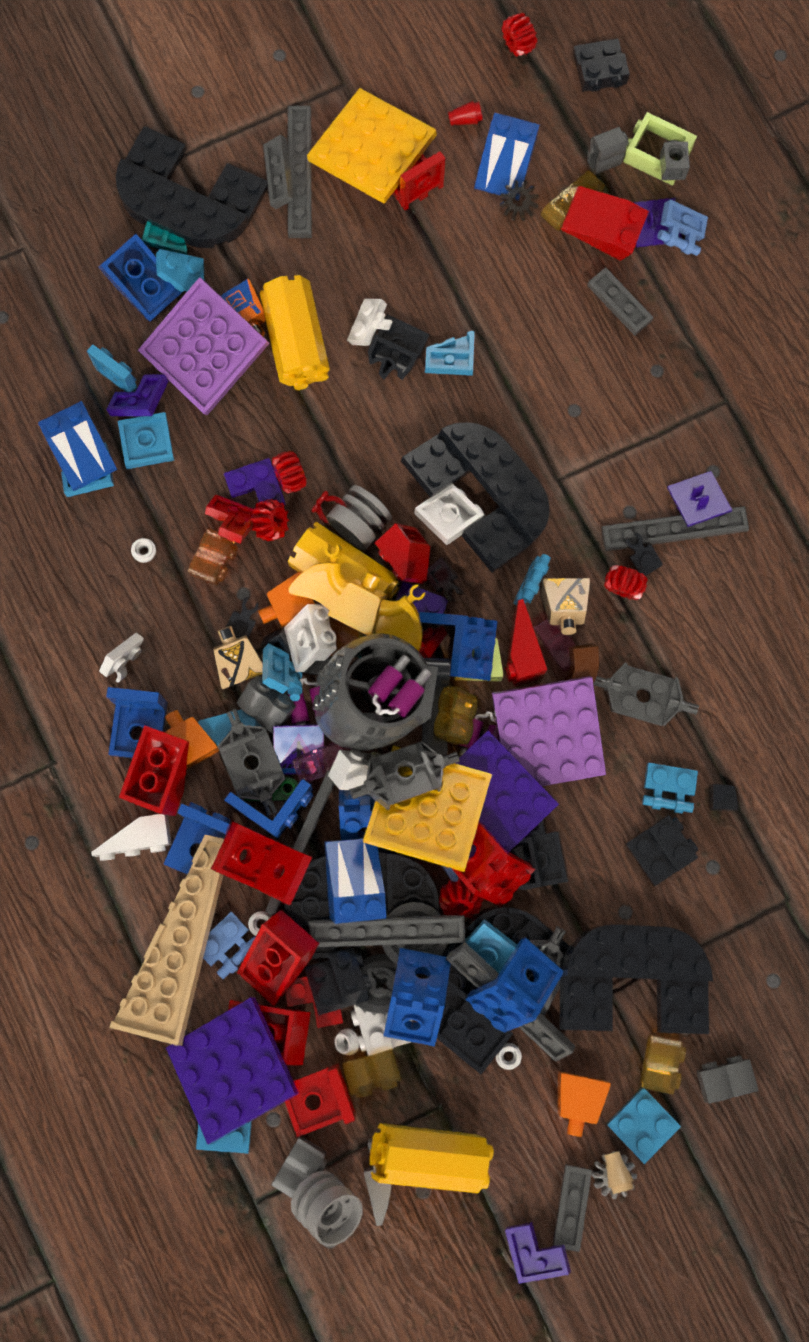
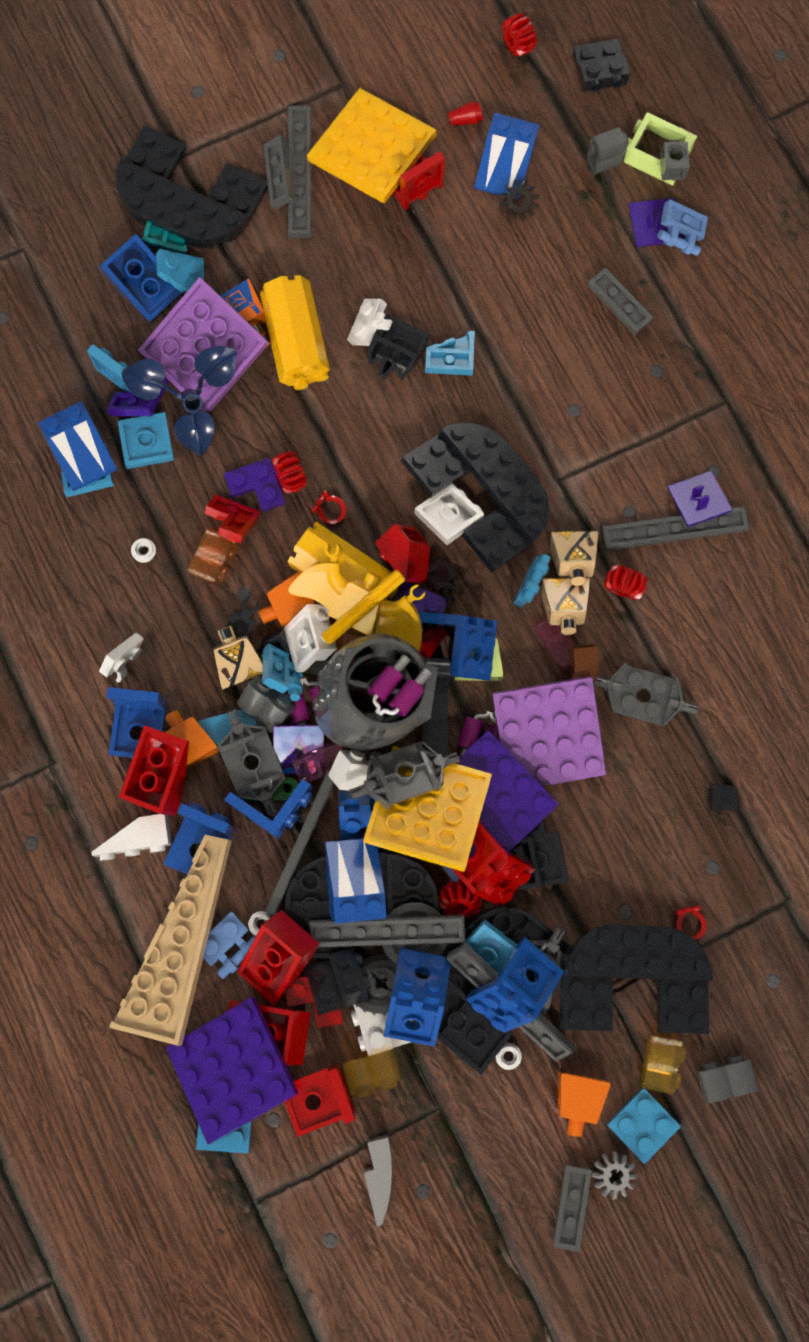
red bracket [211,822,312,905] -> none
red gear [250,499,290,541] -> none
dark grey brick [271,1136,328,1198] -> none
light grey wheel [291,1171,362,1246] -> none
light grey wheel [326,485,392,550] -> none
white plate [335,1028,359,1055] -> none
yellow brick [369,1123,493,1193] -> none
clear yellow brick [434,686,477,745] -> none
red slope [504,599,547,687] -> none
dark purple plate [505,1222,571,1284] -> none
clear yellow plate [540,170,605,231] -> none
red slope [561,186,649,261] -> none
tan cone [604,1151,634,1194] -> none
black plate [624,533,663,576] -> none
black plate [625,815,699,886] -> none
dark azure plate [642,763,698,814] -> none
none -> dark blue plant [121,346,237,456]
none -> yellow axle [321,570,405,644]
none -> tan torso [550,531,598,586]
none -> red piece [674,905,706,940]

